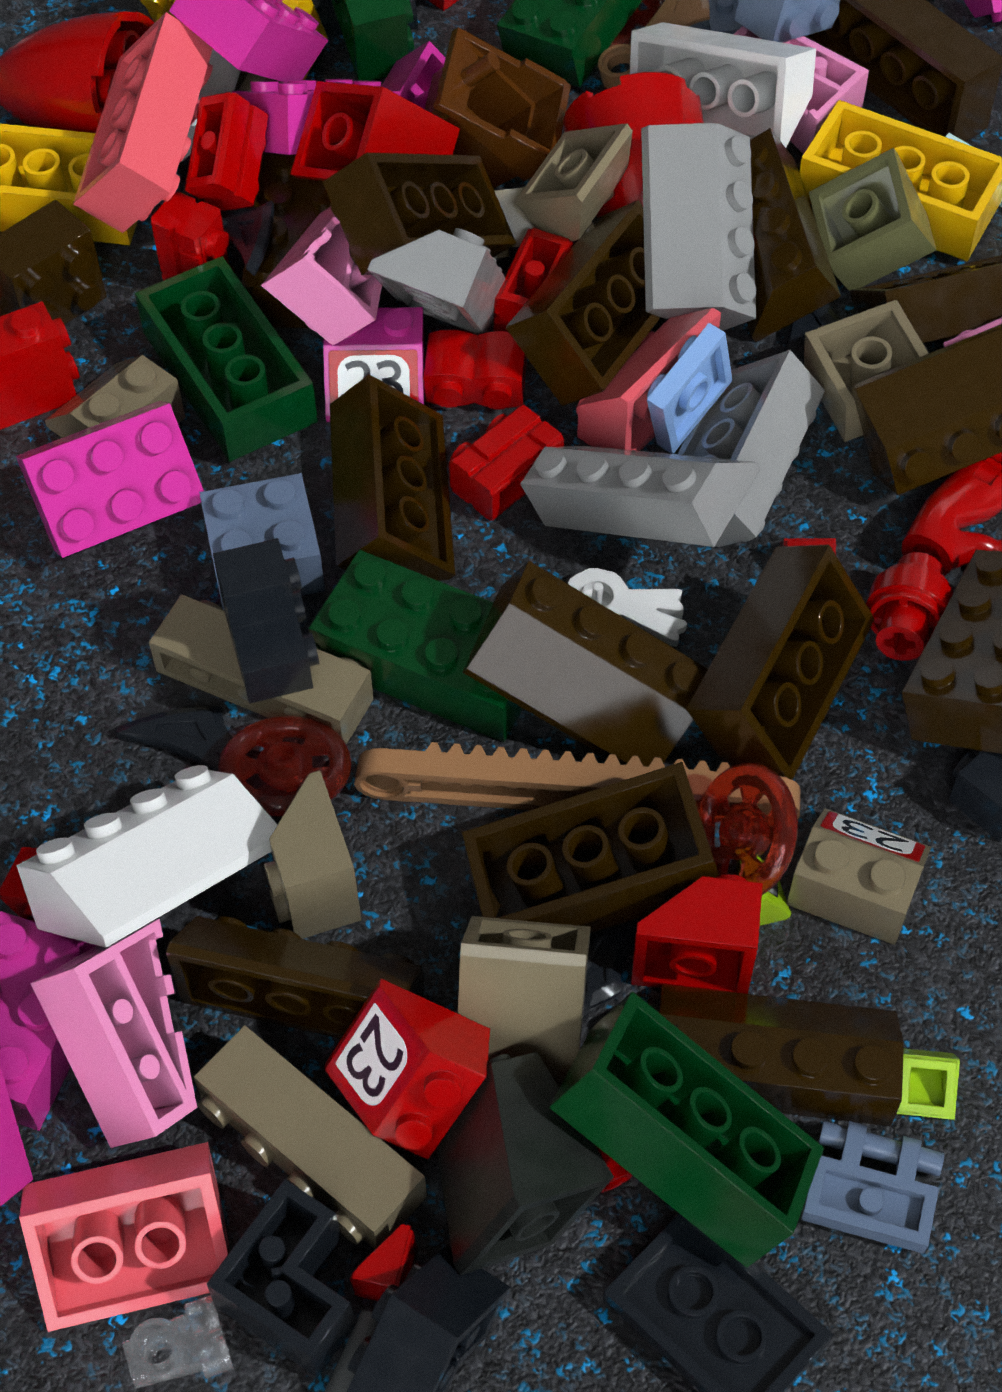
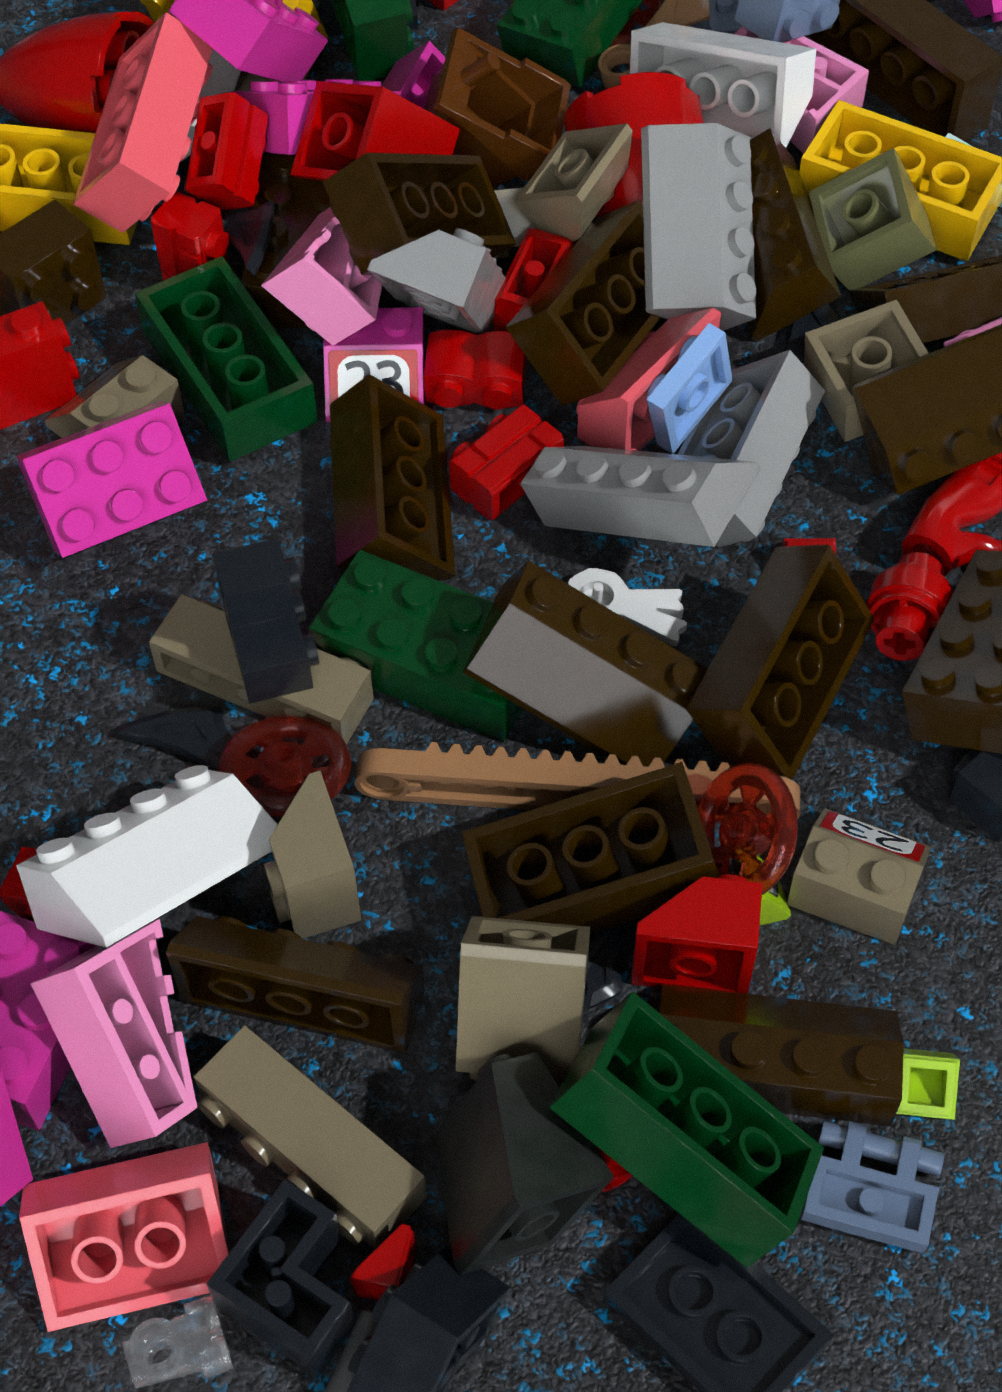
sand blue brick [199,473,325,610] -> none
red slope [325,979,490,1159] -> none

